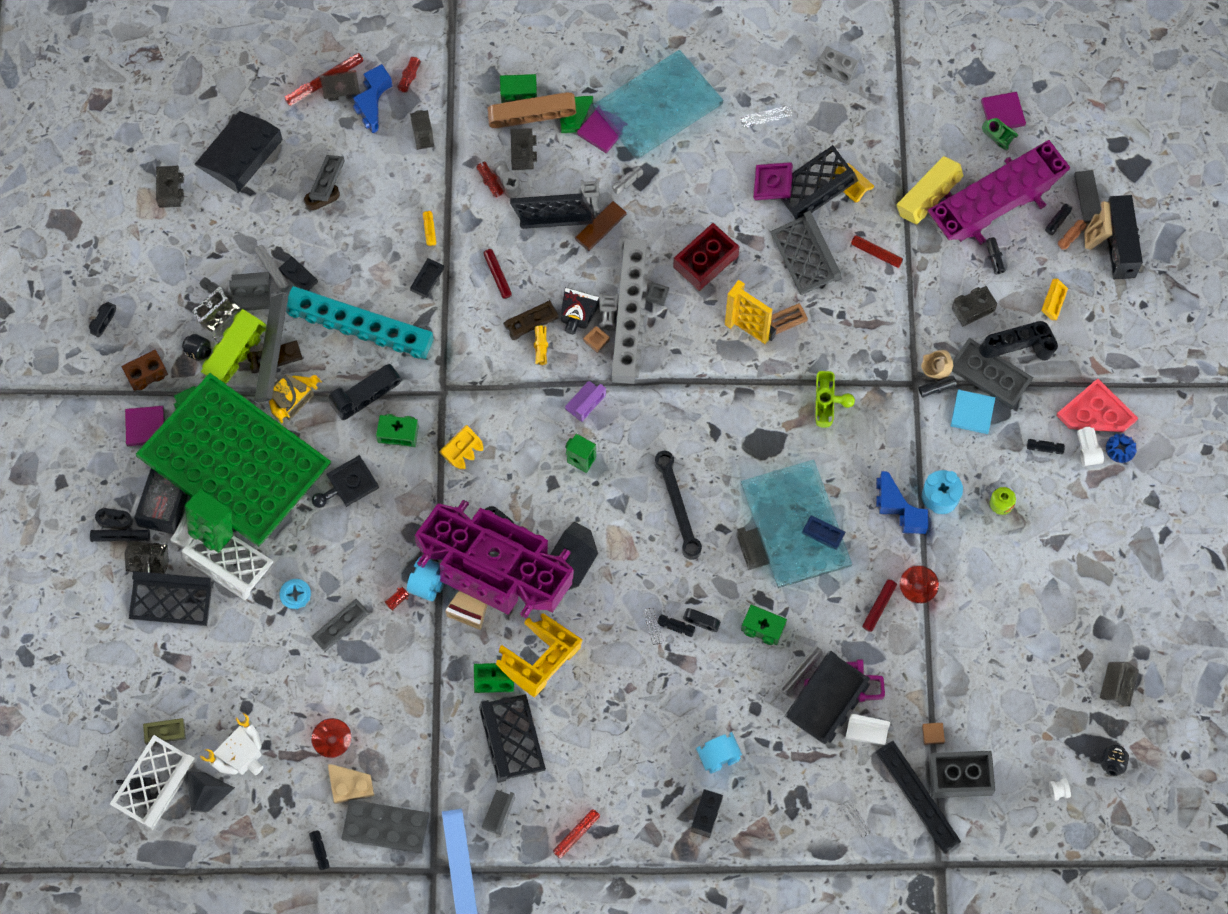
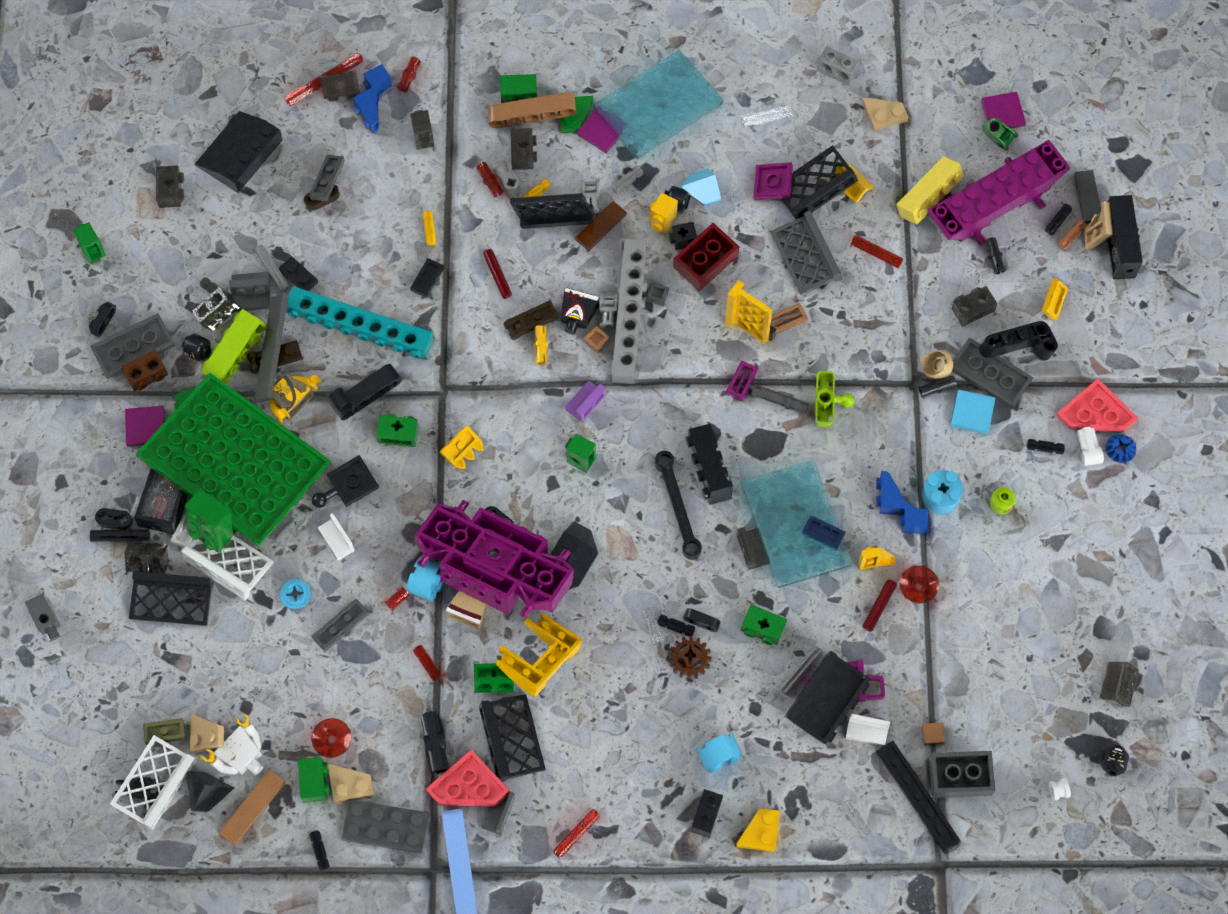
none -> dark grey torso [25,593,60,642]
none -> green brick [73,222,106,264]
none -> dark grey plate [90,313,175,379]
none -> tan wing [190,714,224,753]
none -> medium nougat tile [218,769,286,846]
none -> green brick [298,756,330,803]
none -> white panel [318,513,355,561]
none -> clear red axle [413,645,442,681]
none -> black piece [420,711,449,774]
none -> coral plate [426,750,510,806]
none -> yellow axle [521,179,551,205]
none -> yellow brick [649,192,678,234]
none -> black head [664,186,691,212]
none -> reddish brown gear [668,636,712,680]
none -> black brick [669,222,697,250]
none -> slope [681,168,721,206]
none -> black wedge [685,424,733,505]
none -> magenta tile [725,360,759,402]
none -> yellow wing [736,808,780,852]
none -> dark grey pin [752,384,809,414]
none -> yellow wing [858,546,896,570]
none -> tan wing [862,98,909,131]

